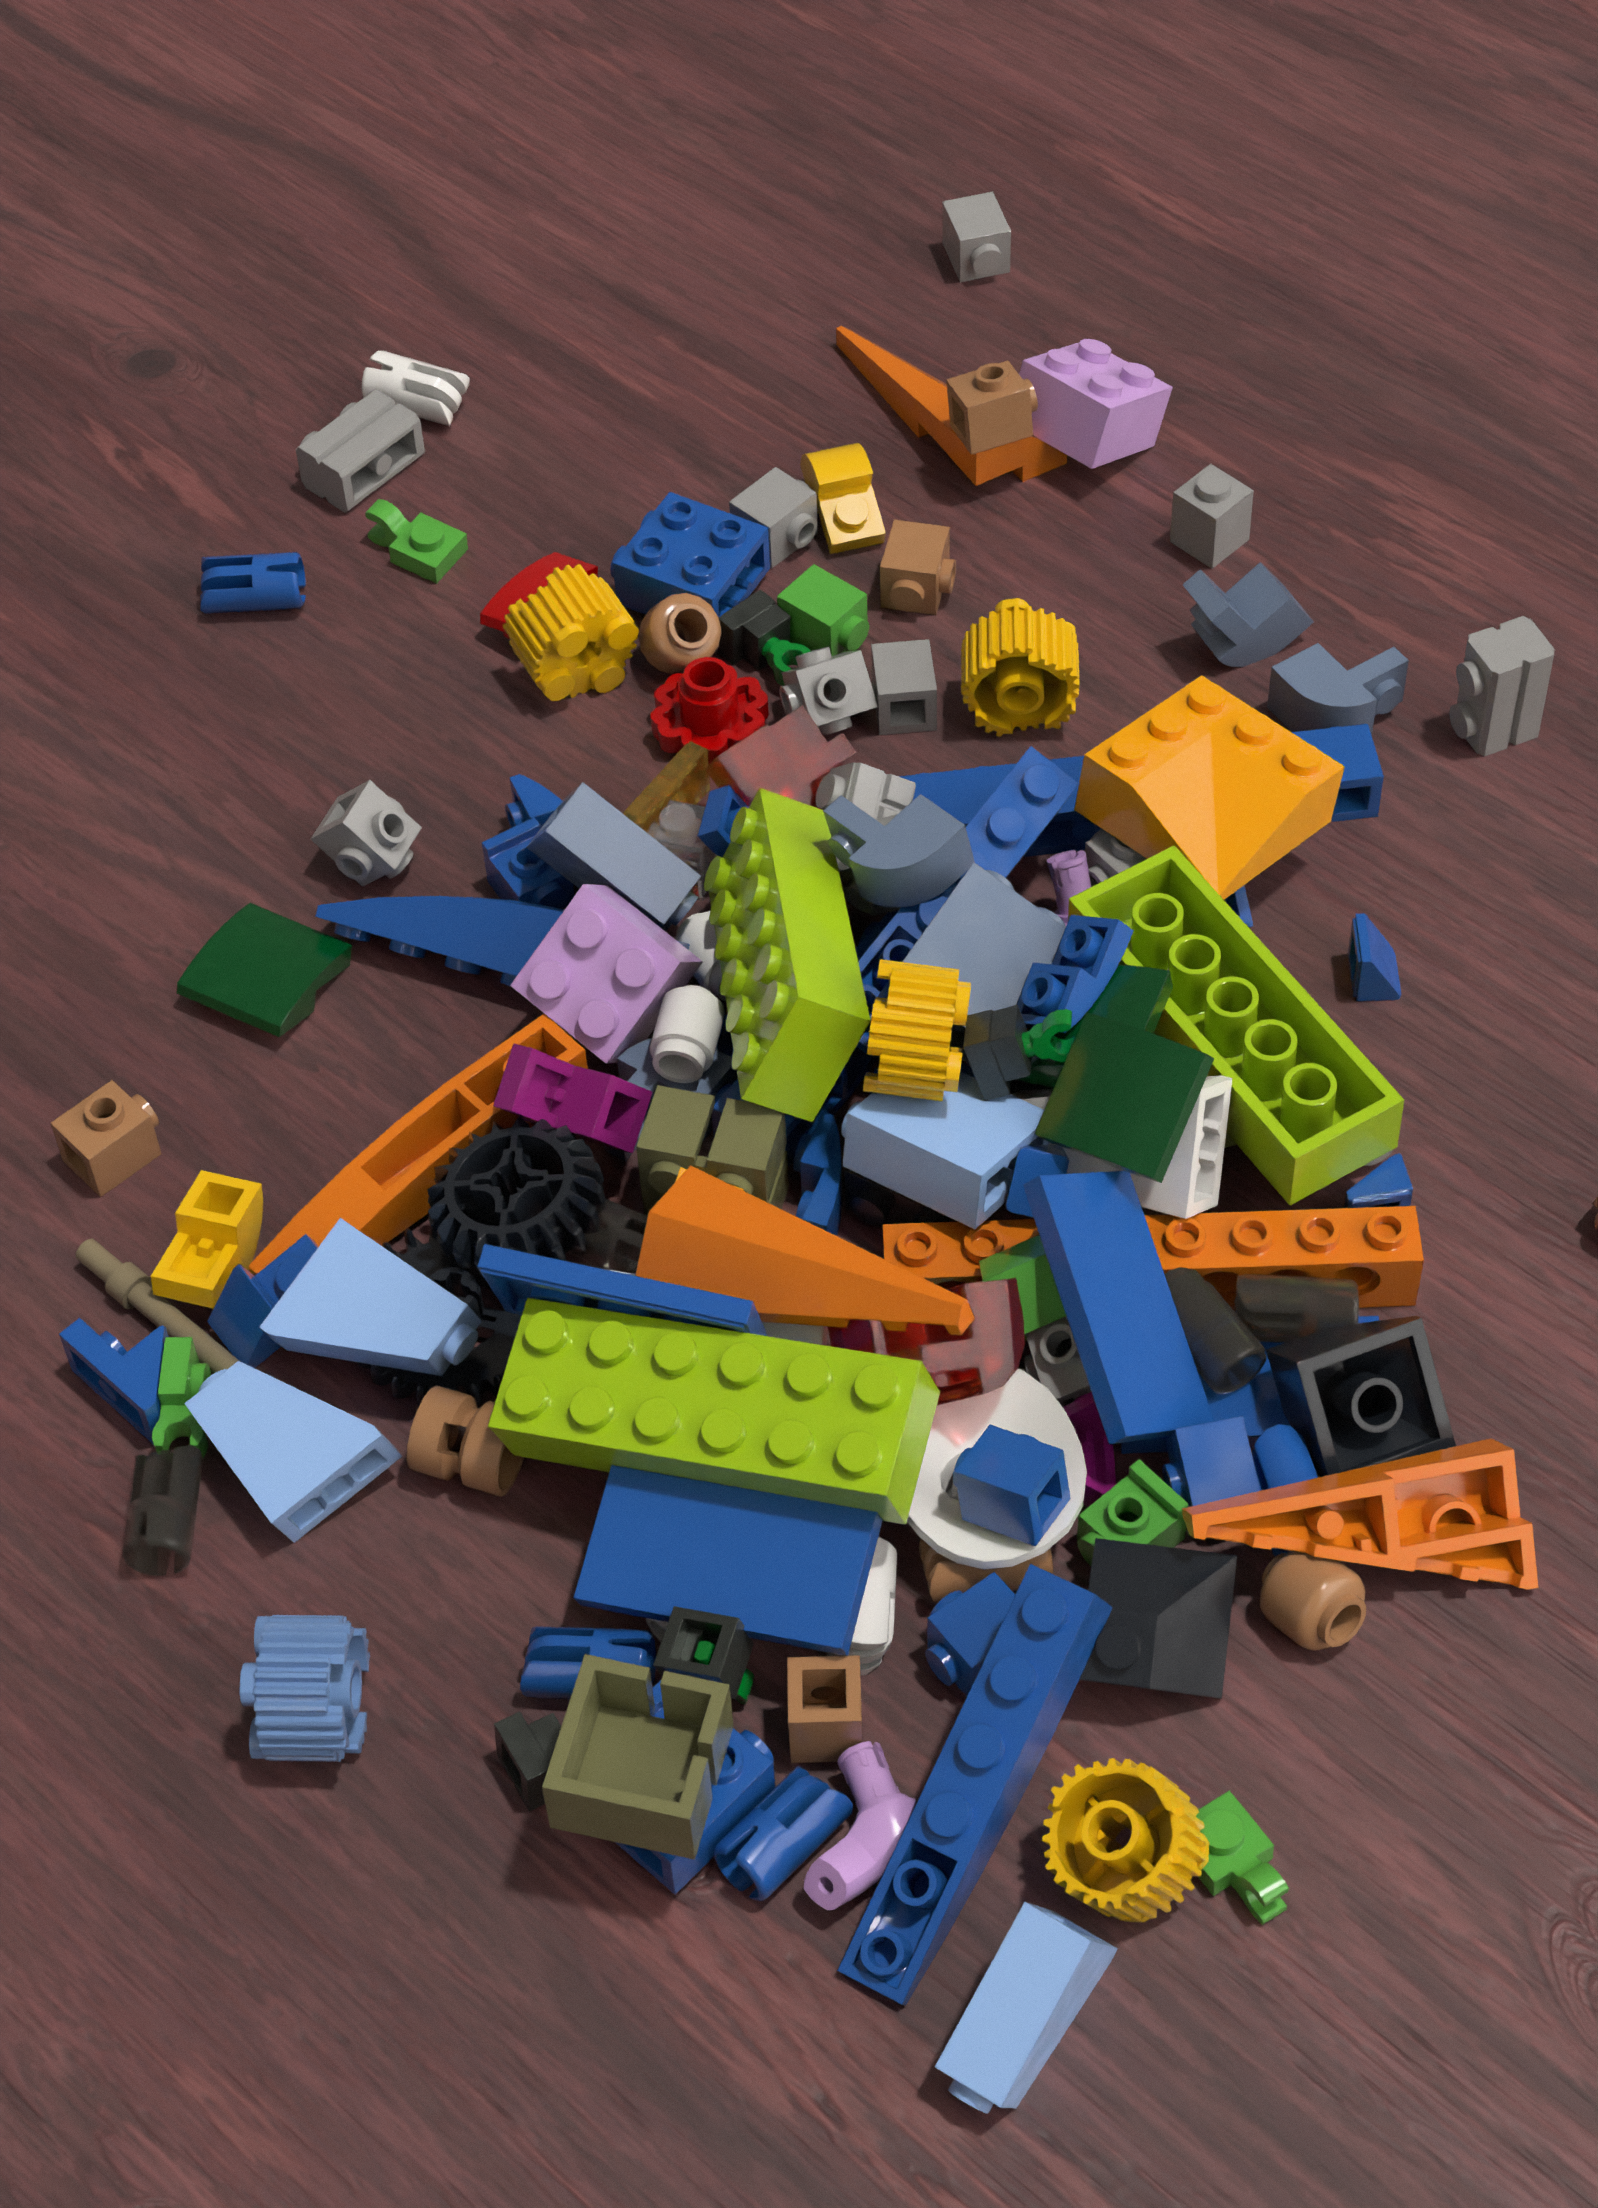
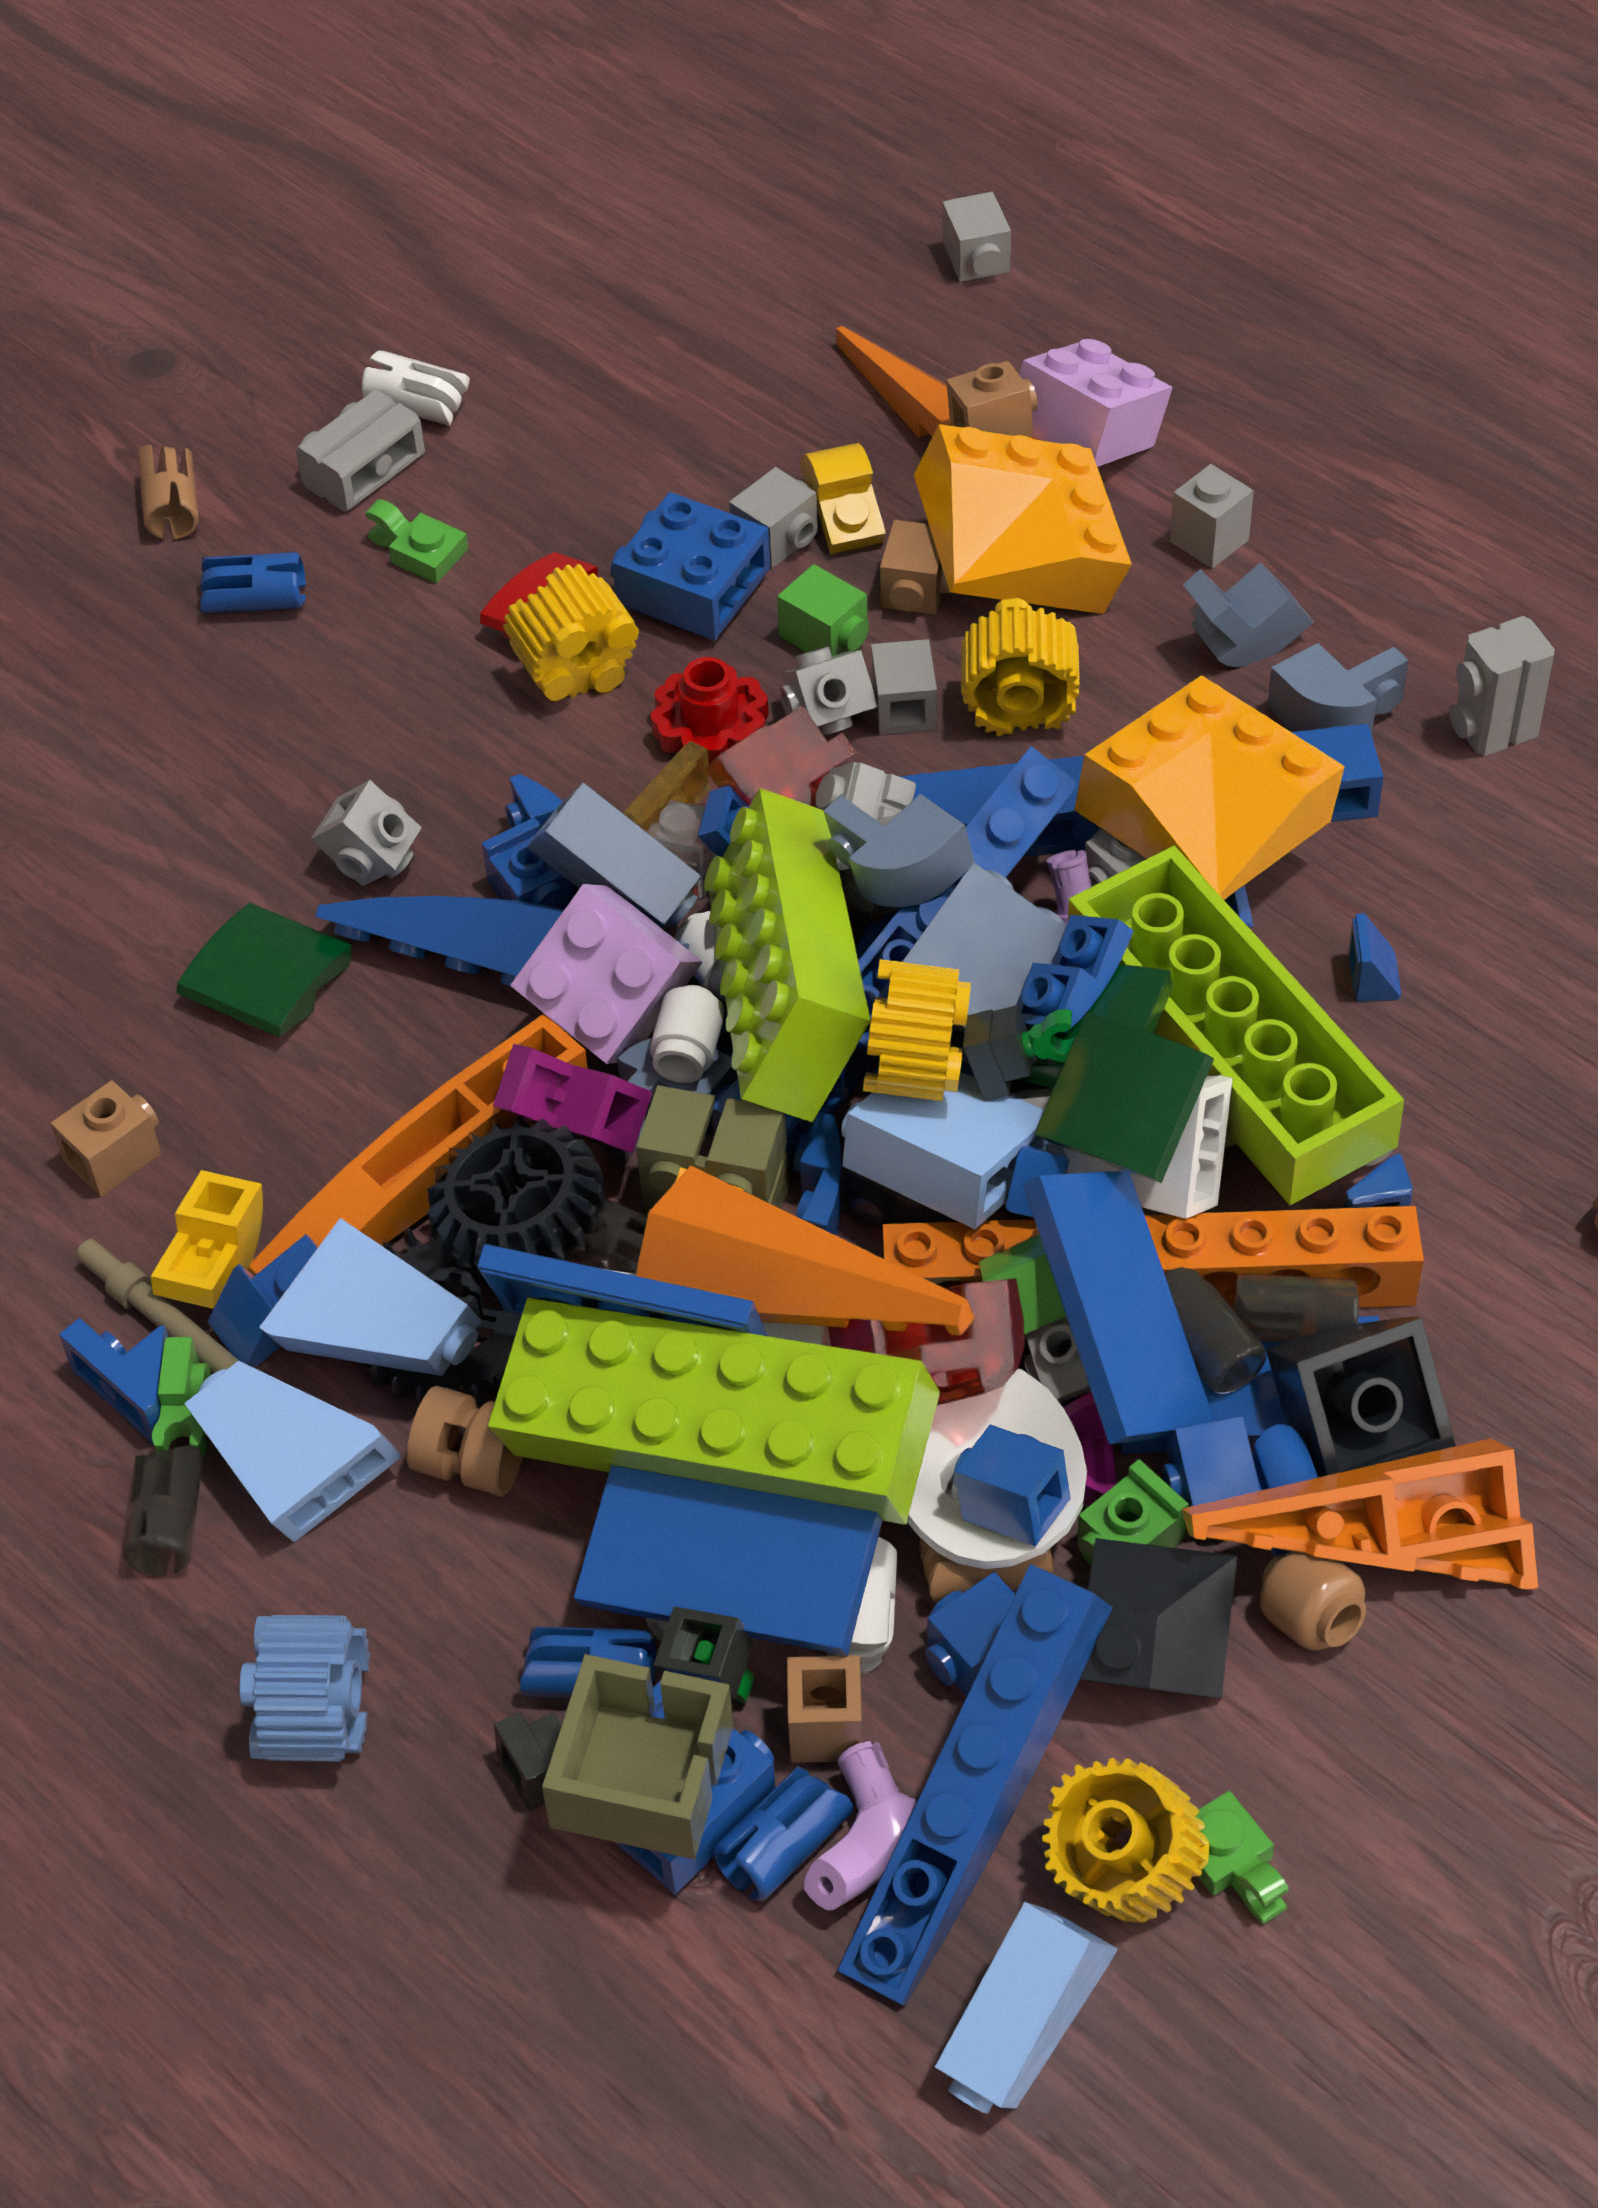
medium nougat head [638,593,721,674] -> none
pearl dark grey piece [718,589,810,686] -> none
none -> medium nougat arm [137,445,199,540]
none -> light orange slope [914,424,1132,614]

